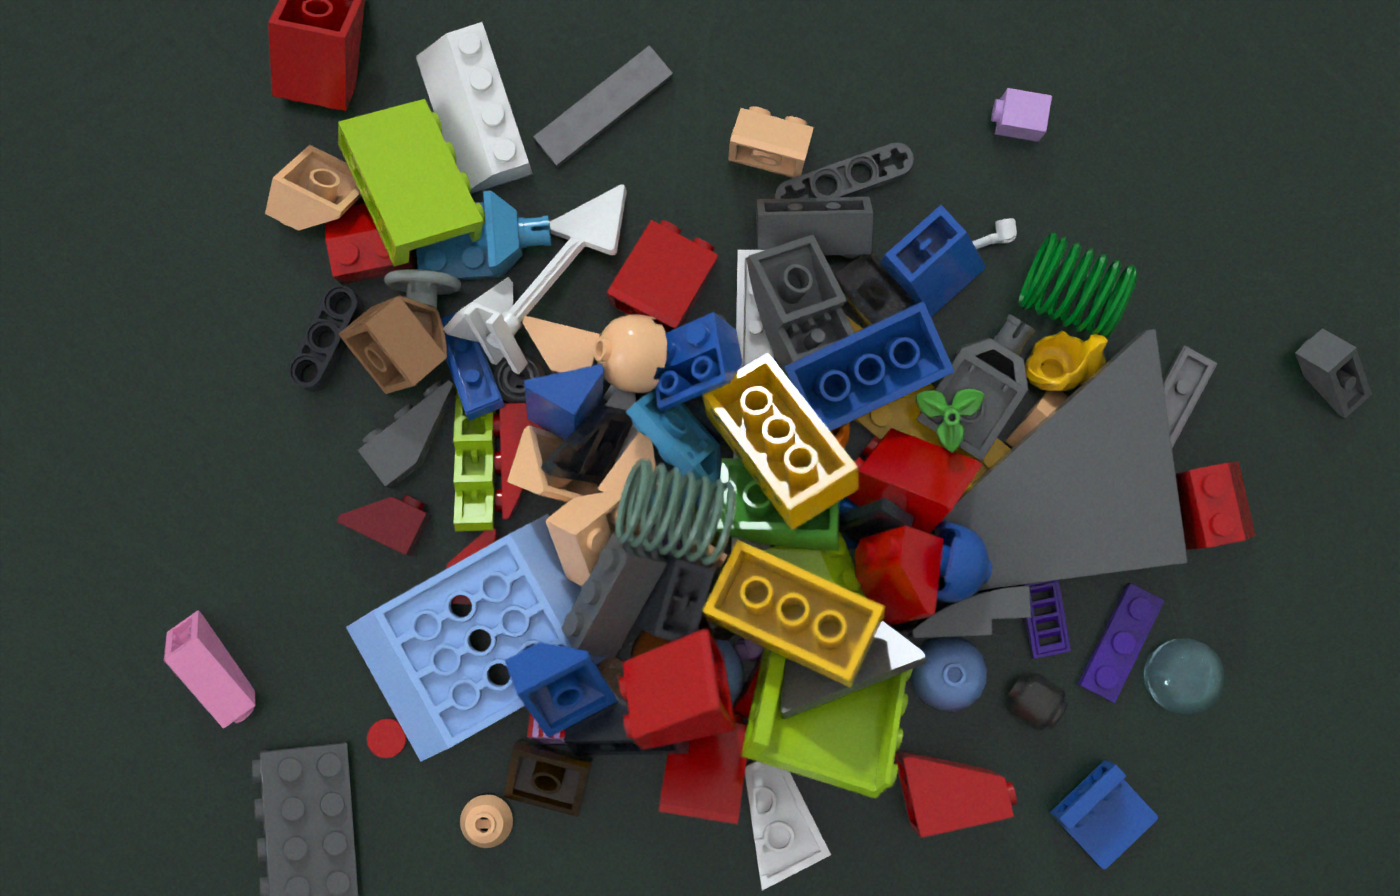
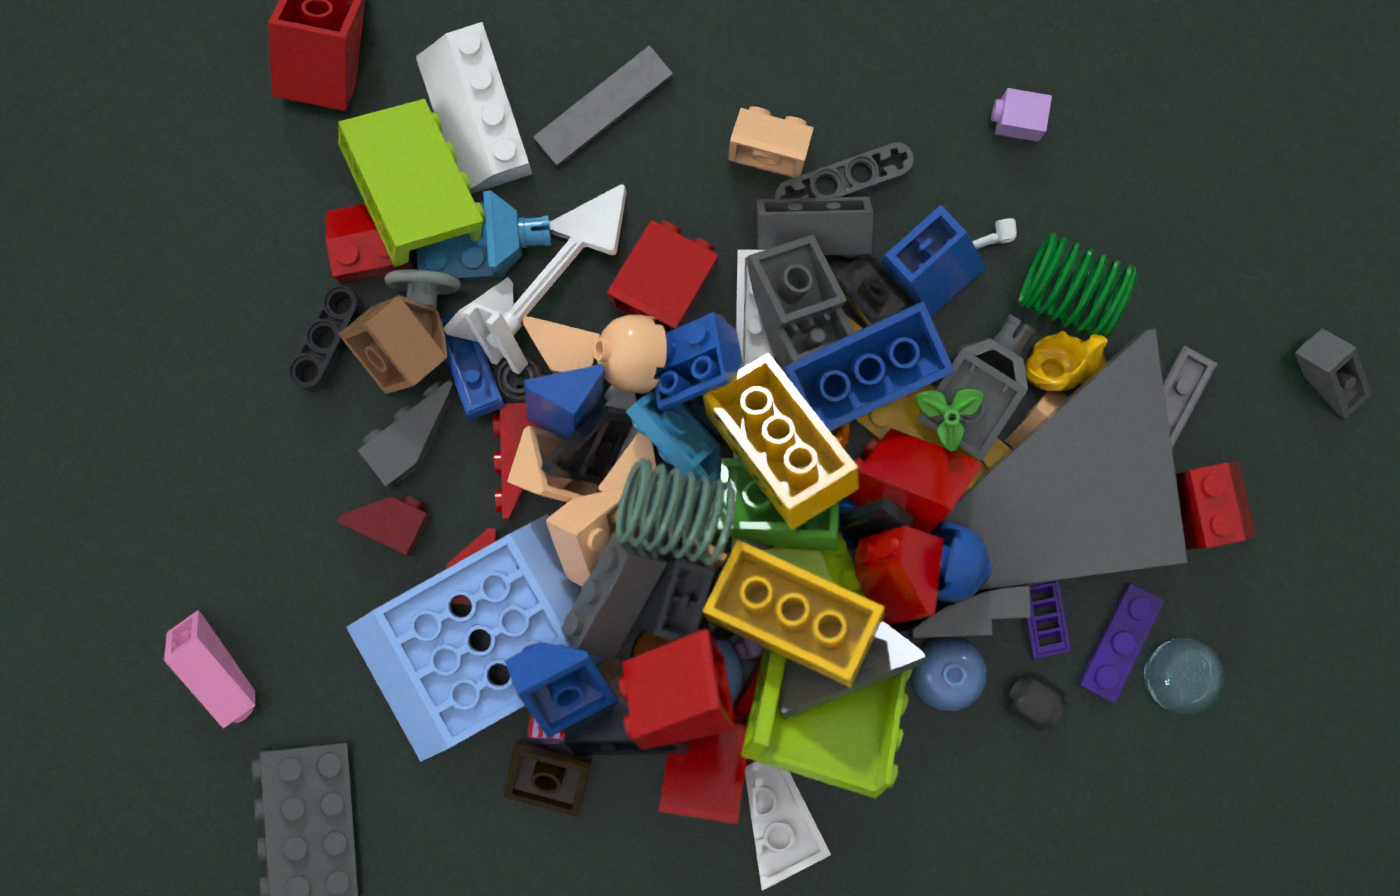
light nougat slope [265,145,361,231] -> none
red tile [367,718,408,758] -> none
lime slope [453,388,496,531] -> none
light nougat cone [460,794,513,848] -> none
red slope [895,750,1017,838] -> none
blue bracket [1050,760,1158,869] -> none

